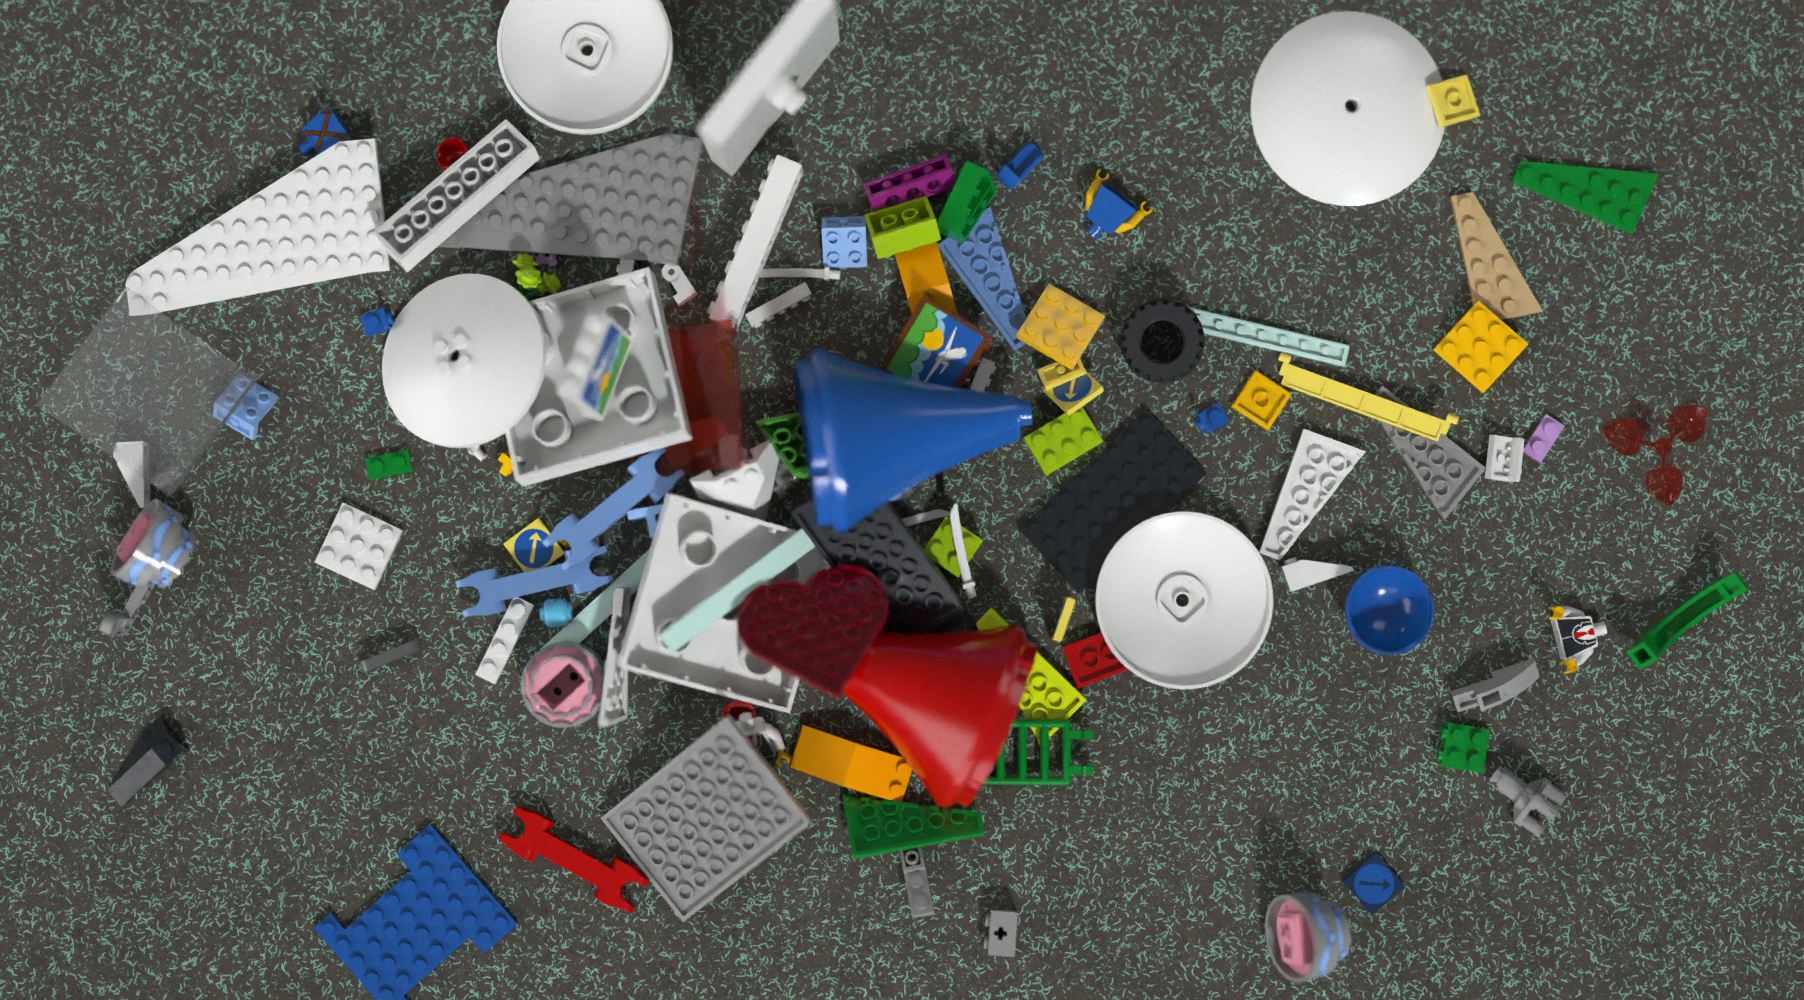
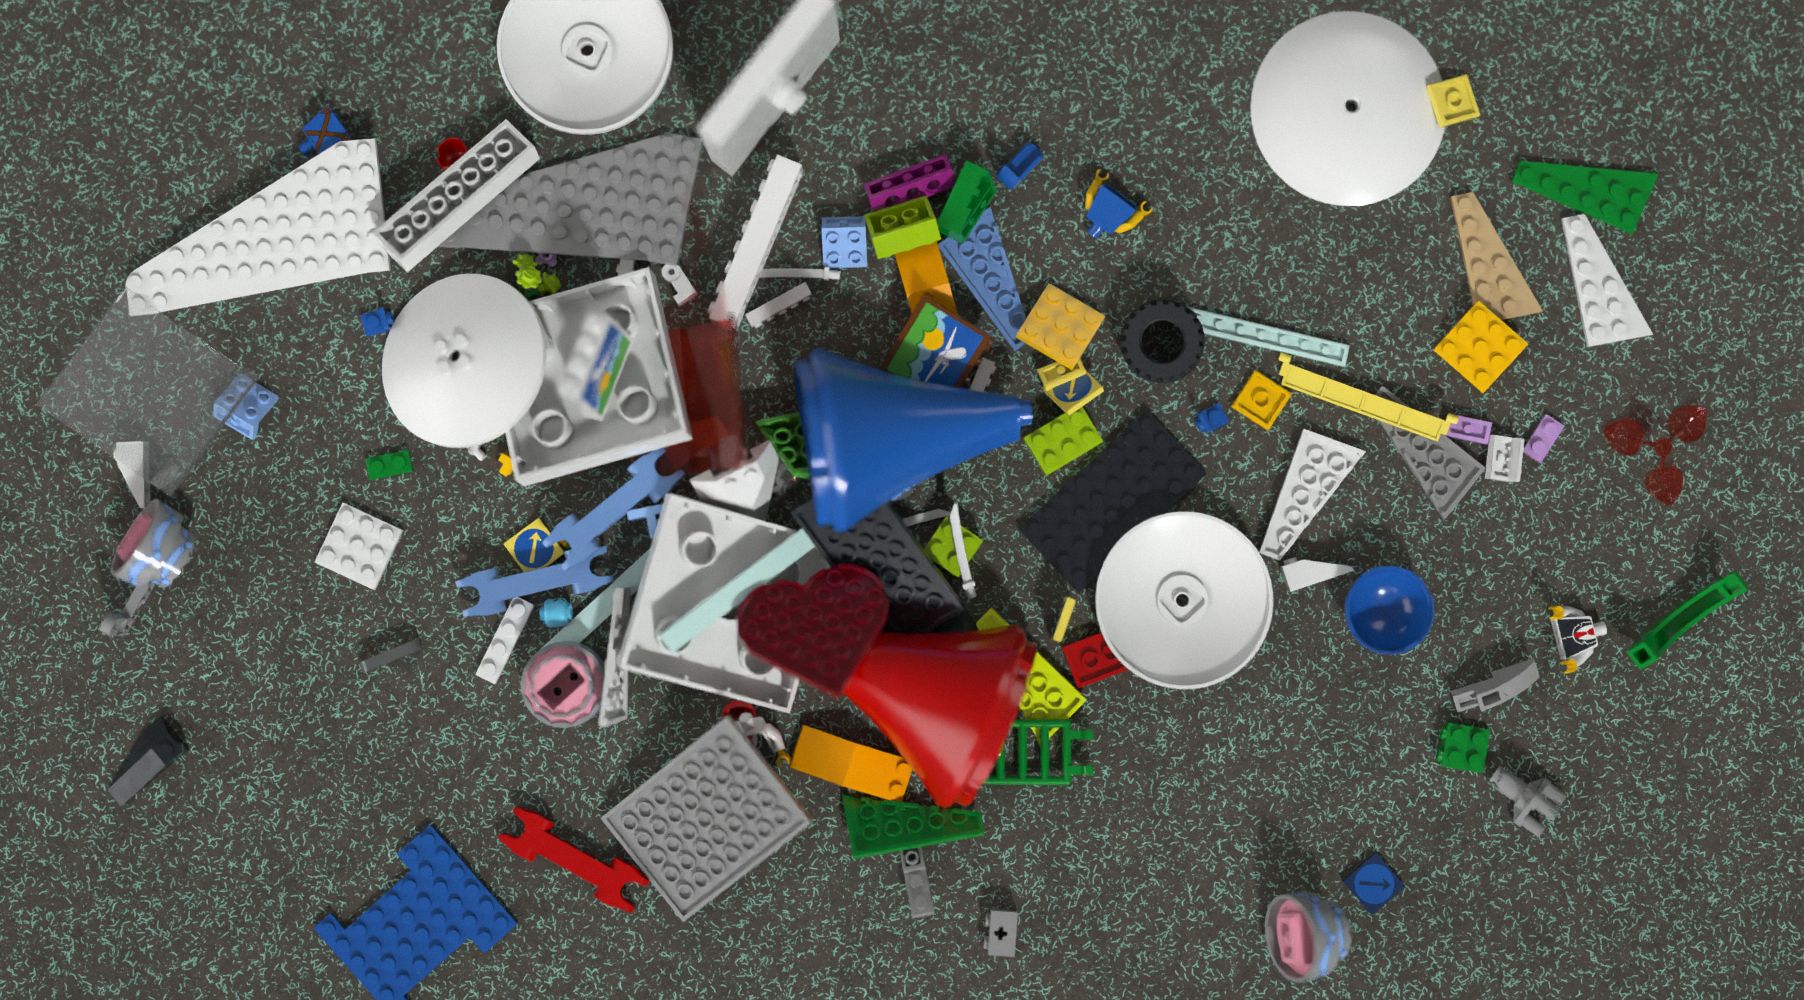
none -> lavender plate [1445,414,1492,445]
none -> white wing [1561,214,1653,347]

